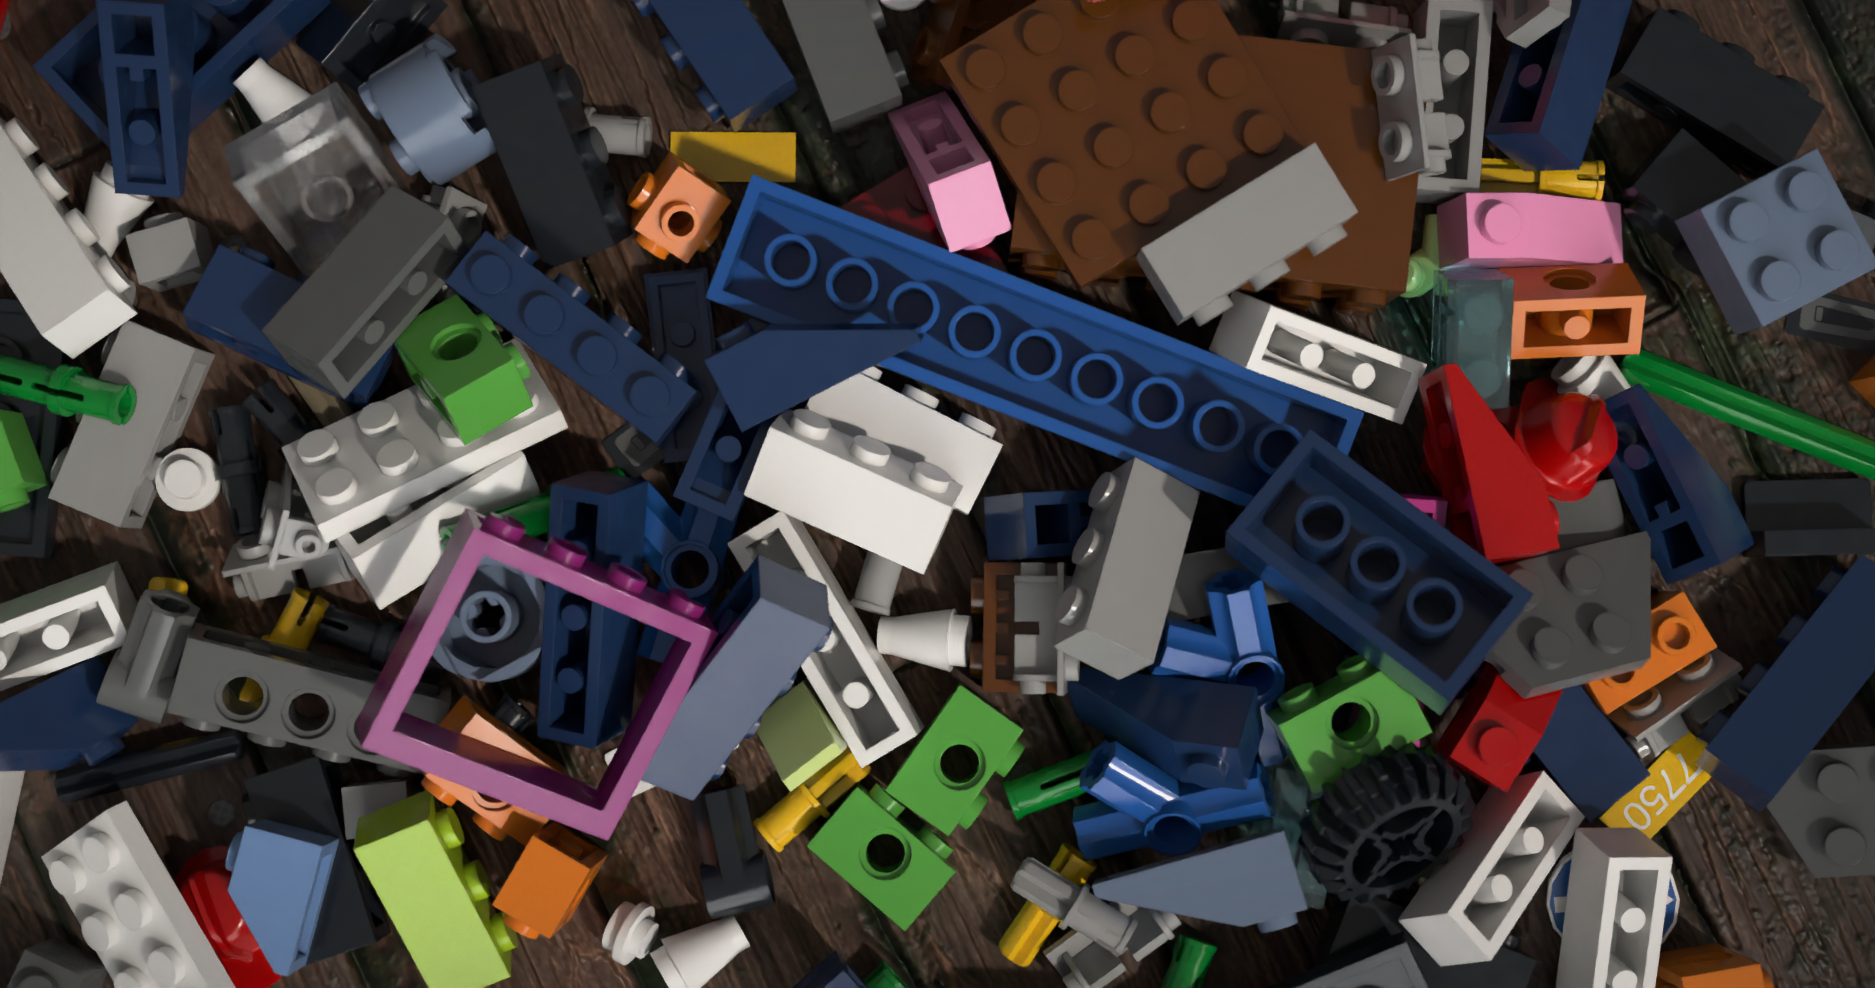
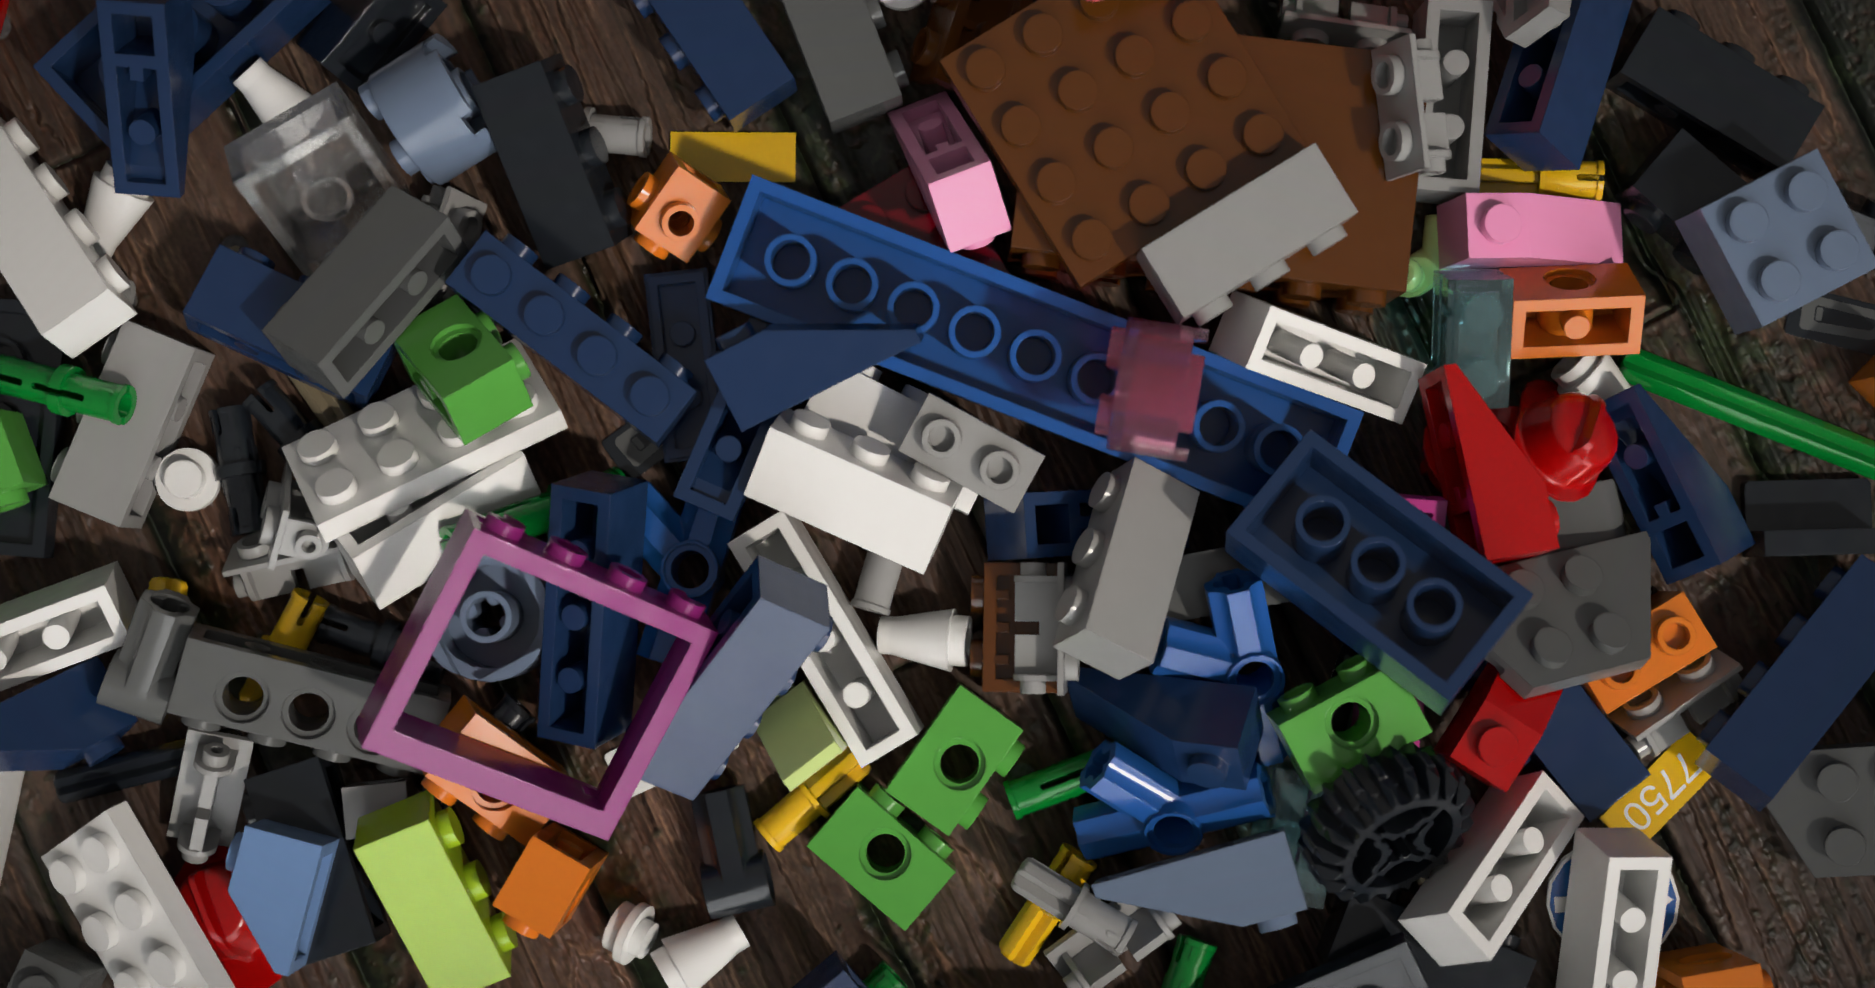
light grey plate [125,213,214,292] -> none
none -> light grey hinge [167,727,254,864]
none -> light grey hinge [898,392,1045,514]
none -> clear pink brick [1094,317,1209,463]

